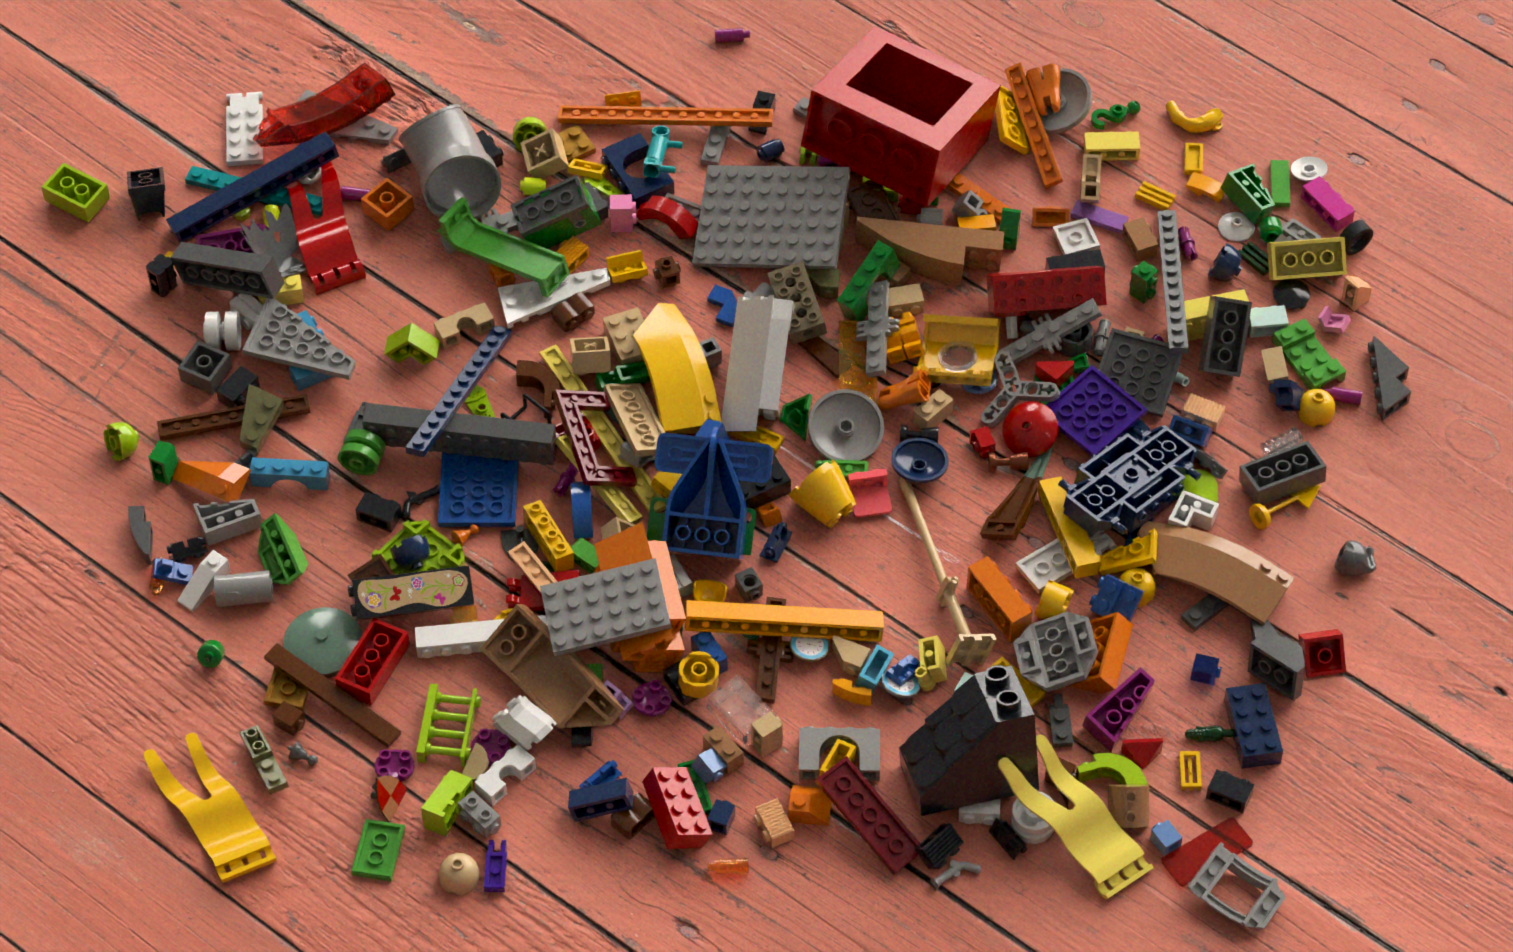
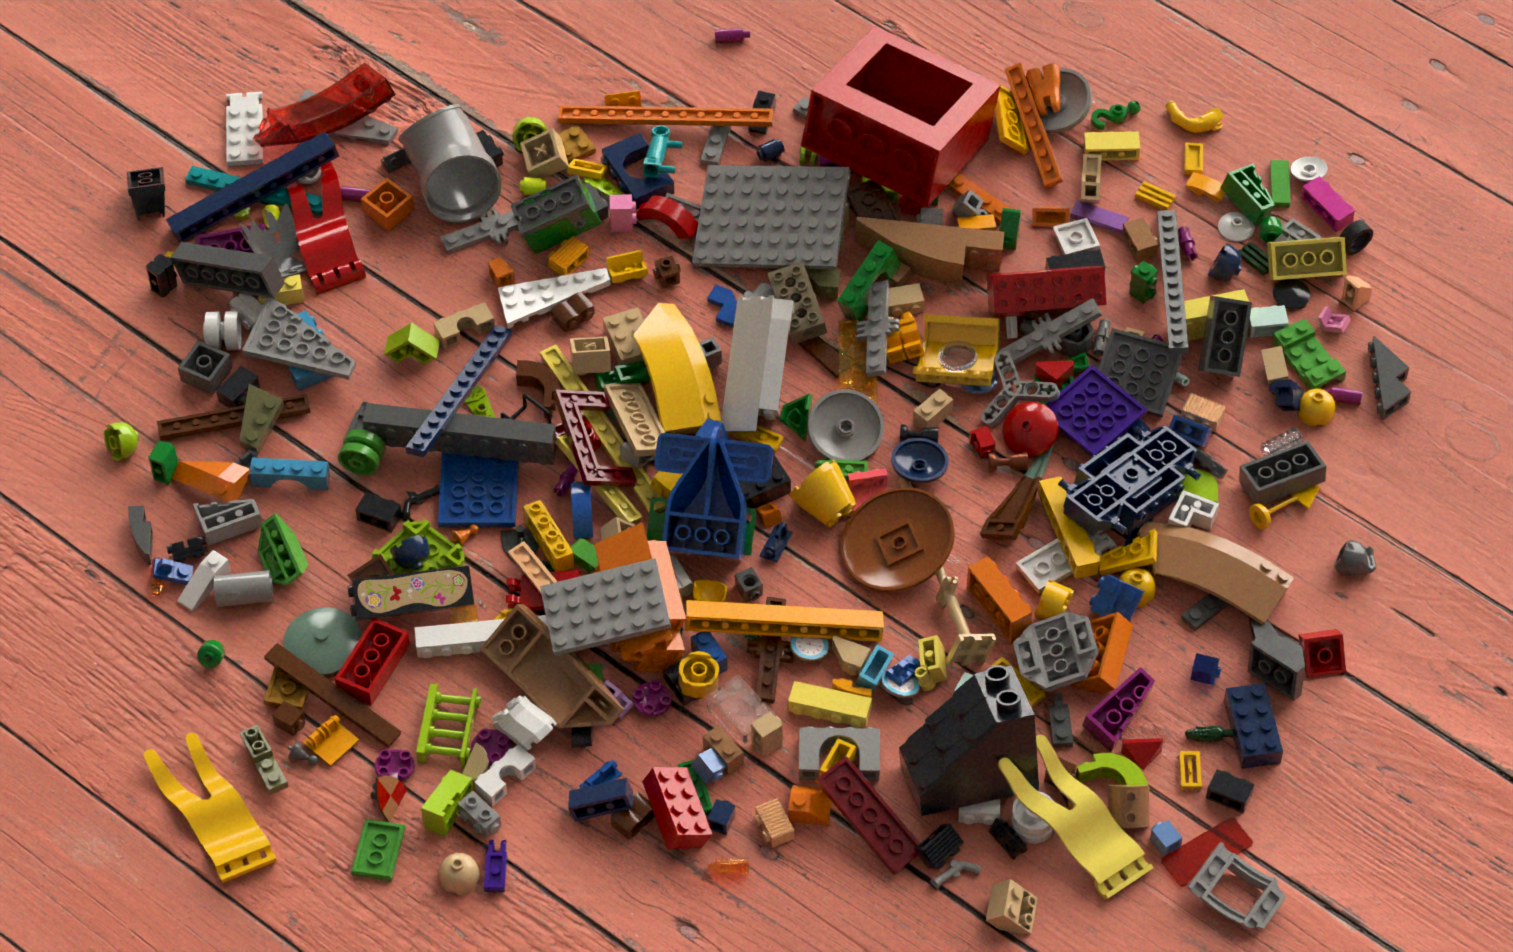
lime brick [41,163,110,223] -> none
bright green panel [437,197,570,298] -> none
orange piece [878,369,931,410] -> none
none -> light orange hinge [303,715,360,766]
none -> light yellow brick [788,681,872,728]
none -> dark orange dish [841,487,955,592]
none -> tan slope [986,879,1038,935]

